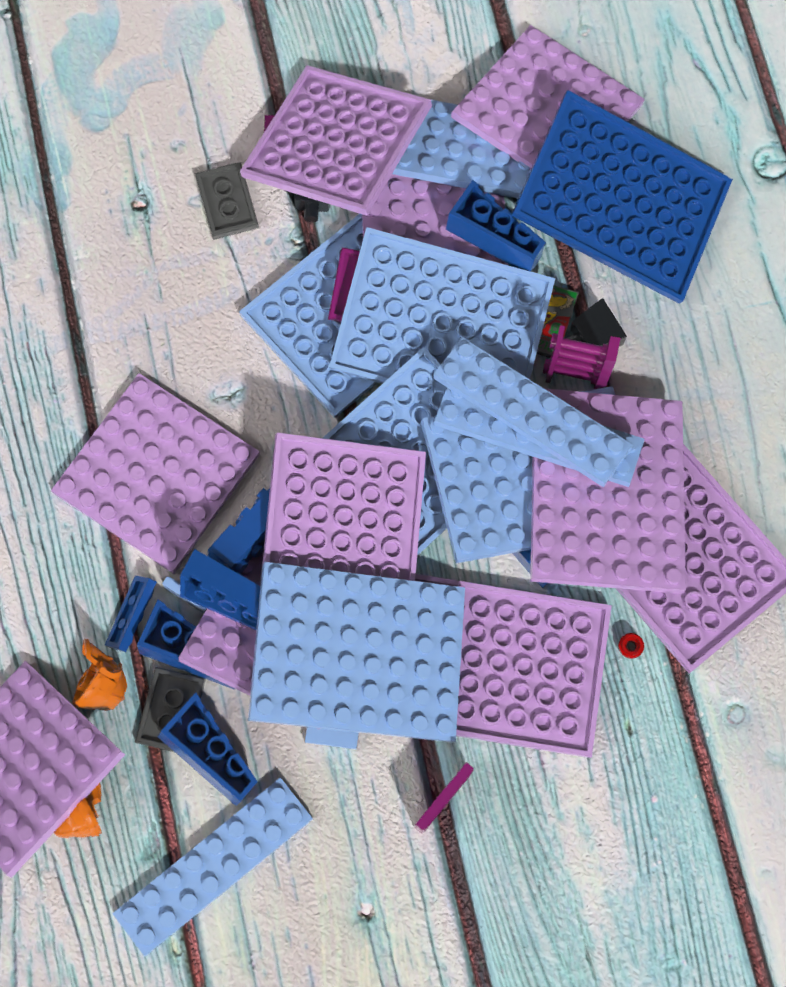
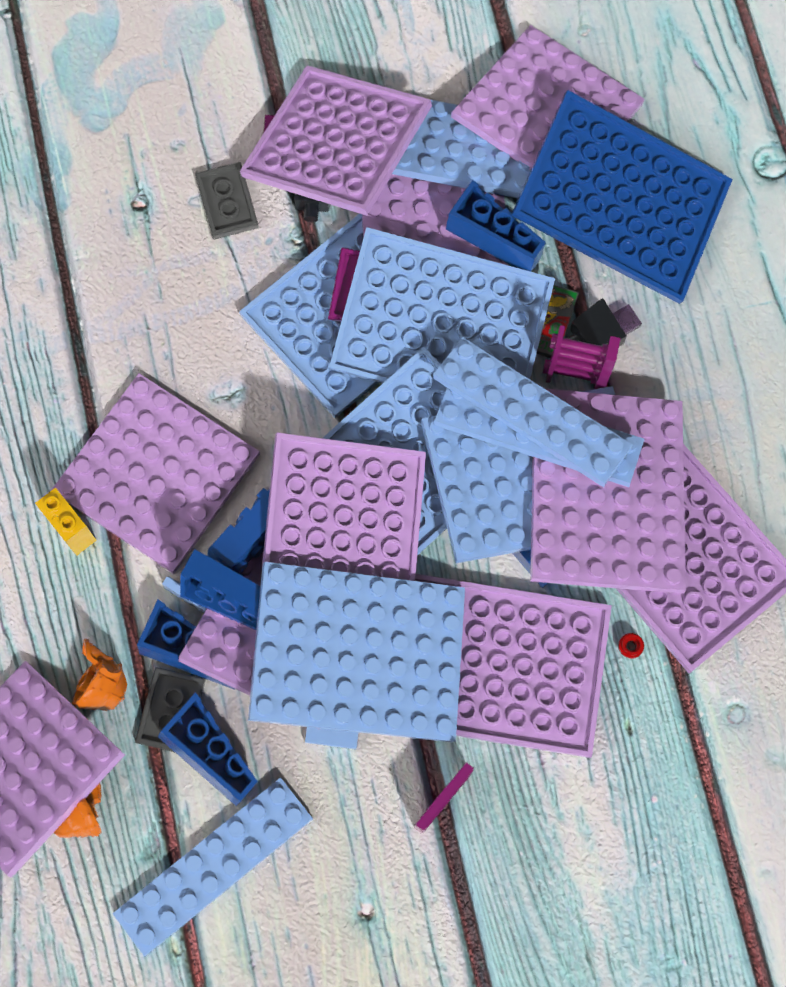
blue plate [105,575,157,652] -> none
none -> yellow window [35,487,97,556]
none -> clear purple plate [613,304,642,335]

